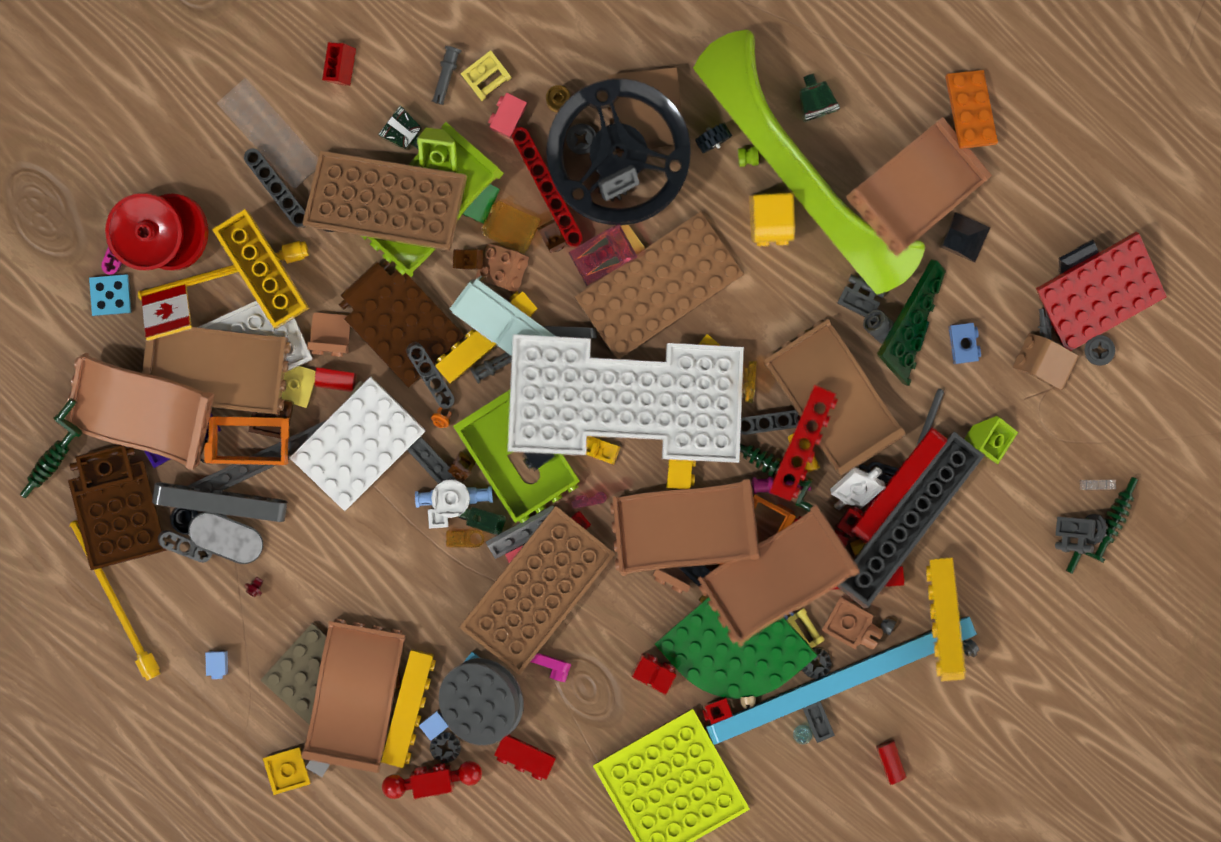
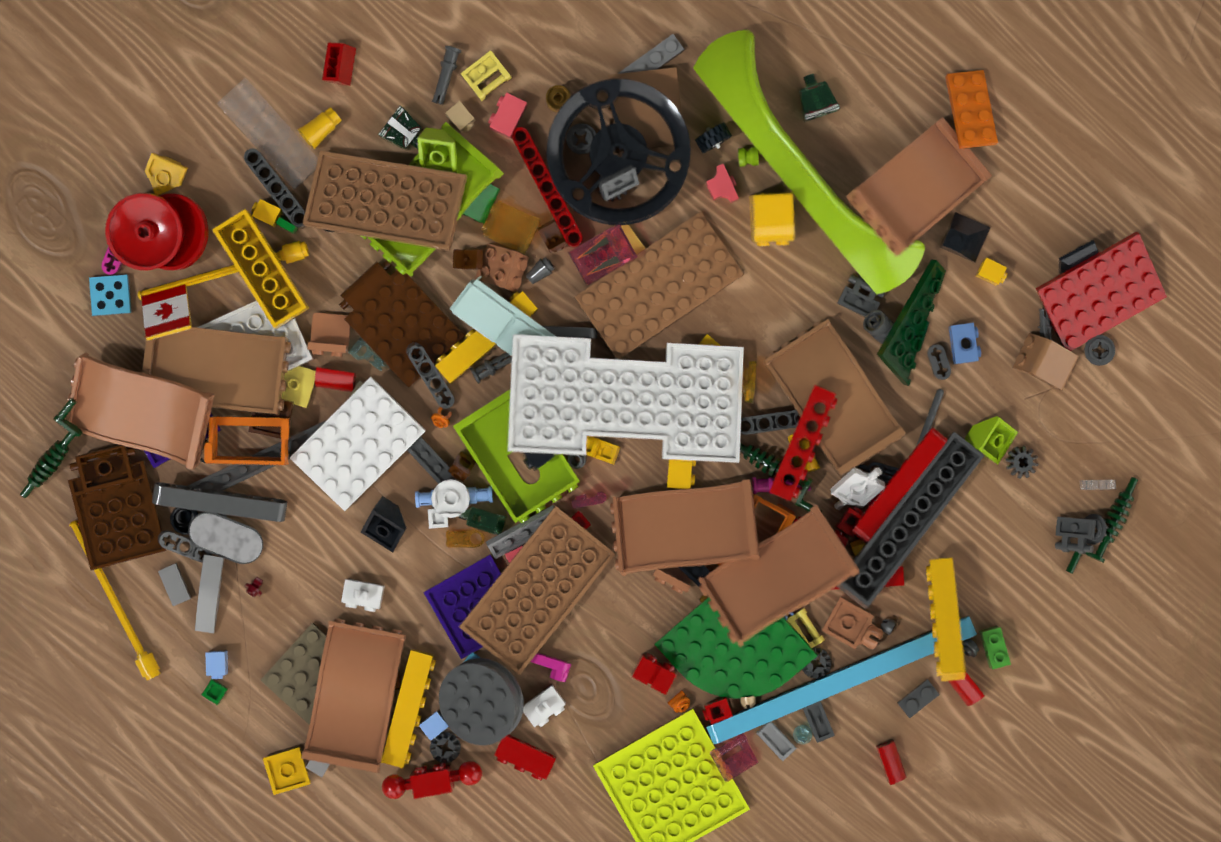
none -> yellow plate [145,153,188,195]
none -> light grey tile [158,563,191,606]
none -> light grey slope [195,555,224,633]
none -> green tile [201,679,228,705]
none -> yellow brick [251,199,283,228]
none -> green tile [276,217,298,234]
none -> yellow plant [297,107,342,150]
none -> white brick [341,579,385,612]
none -> clear light blue piece [348,338,386,371]
none -> black slope [361,496,406,553]
none -> dark purple plate [423,554,501,659]
none -> tan brick [445,101,475,133]
none -> white brick [523,684,566,727]
none -> dark grey cone [526,257,555,284]
none -> dark grey plate [567,454,586,469]
none -> light grey plate [618,34,684,74]
none -> orange plate [667,690,690,713]
none -> coral brick [706,163,739,203]
none -> clear pink plate [710,733,759,782]
none -> light grey tile [756,721,797,761]
none -> dark grey plate [897,679,940,718]
none -> dark grey beam [927,344,951,380]
none -> red brick [948,671,985,706]
none -> yellow brick [976,257,1008,286]
none -> bright green brick [979,626,1011,670]
none -> dark grey gear [1005,446,1038,479]

